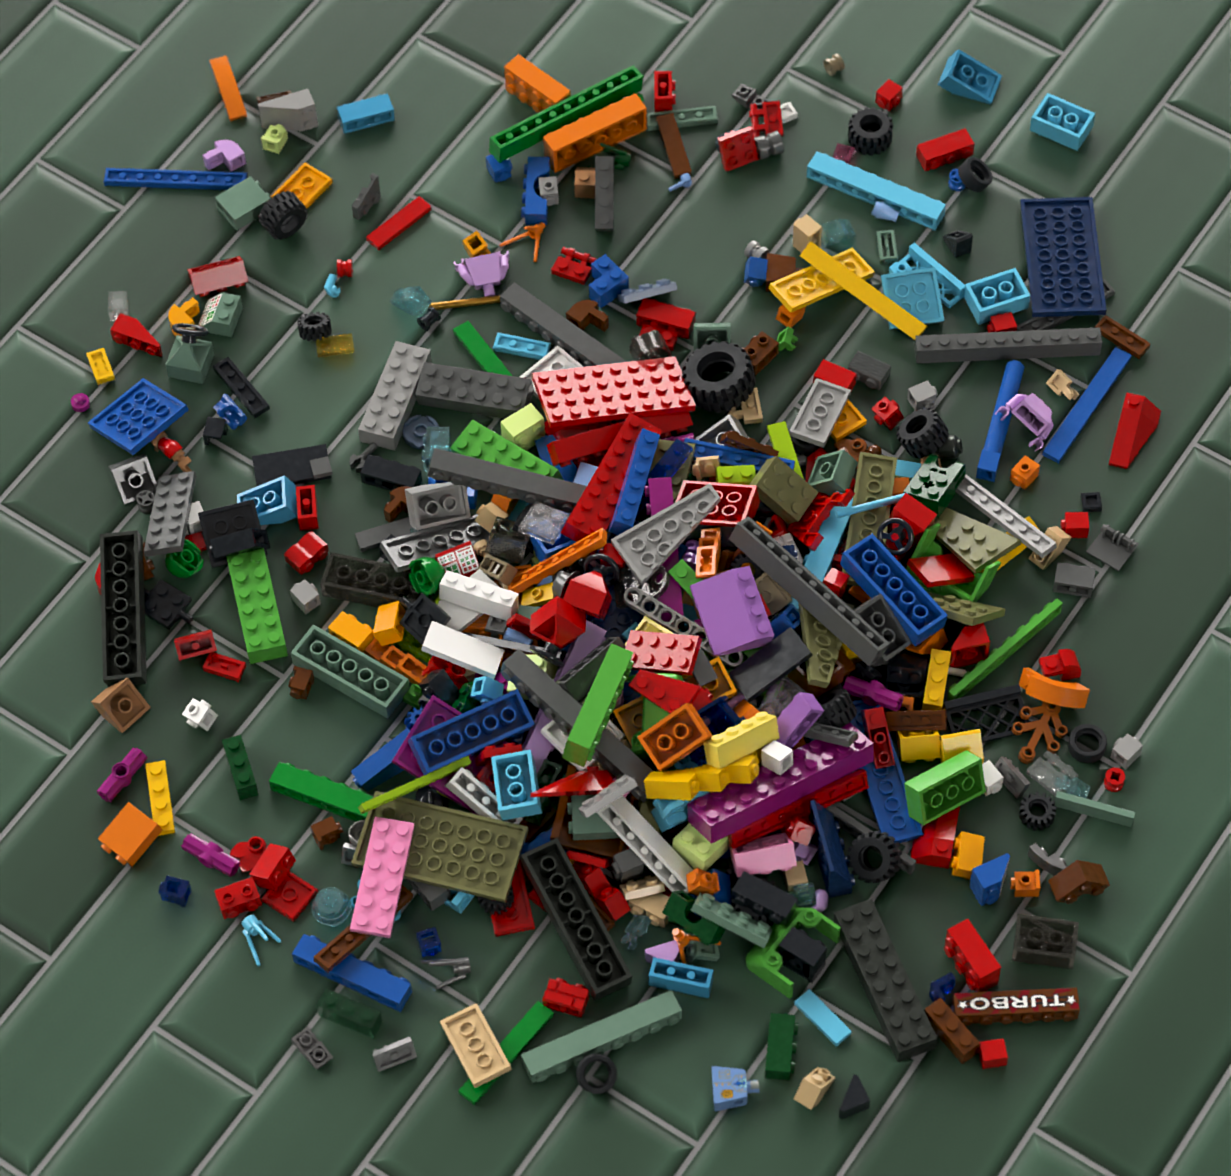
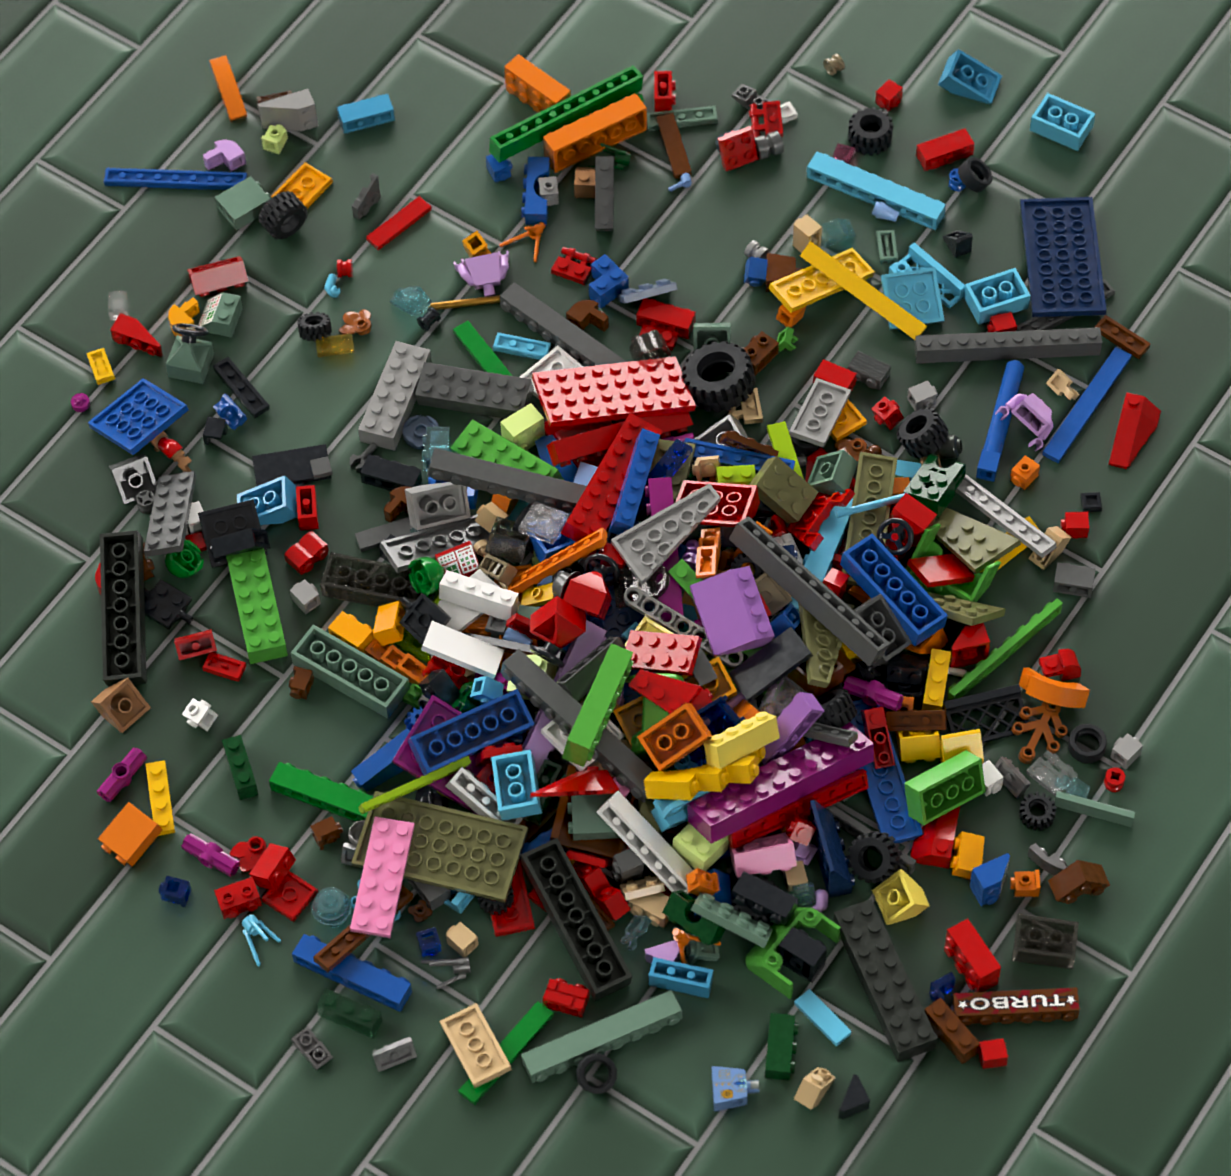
light grey wing [578,774,638,818] -> none
white brick [761,740,793,775] -> none
dark grey hinge [1086,524,1139,571] -> none
none -> dark orange plate [338,309,372,336]
none -> reddish brown plate [408,900,432,923]
none -> tan brick [446,922,479,958]
none -> light yellow slope [872,869,930,925]

